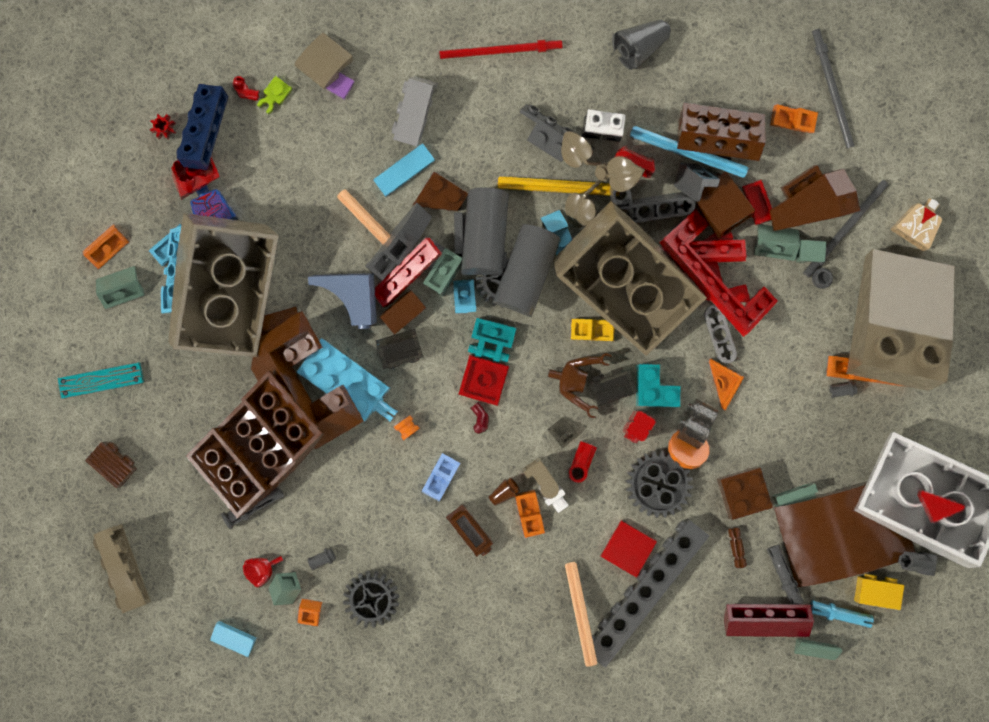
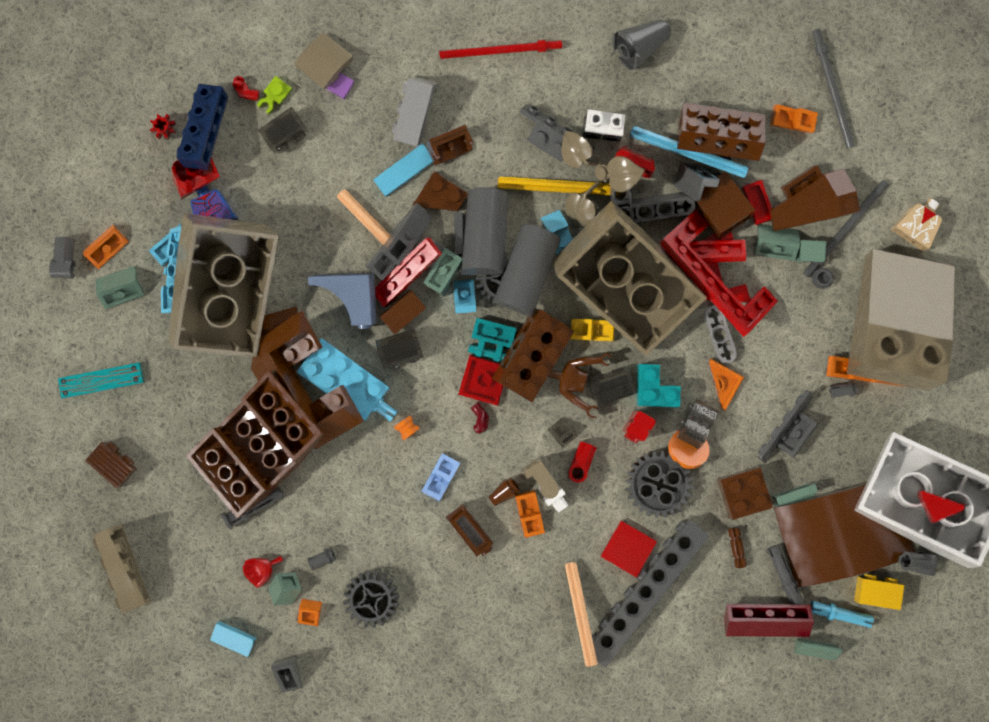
none -> dark grey piece [49,237,76,279]
none -> clear smoke brick [258,107,308,154]
none -> dark grey slope [271,656,303,692]
none -> reddish brown hinge [426,124,474,166]
none -> reddish brown brick [491,308,574,402]
none -> dark grey bracket [758,390,818,463]

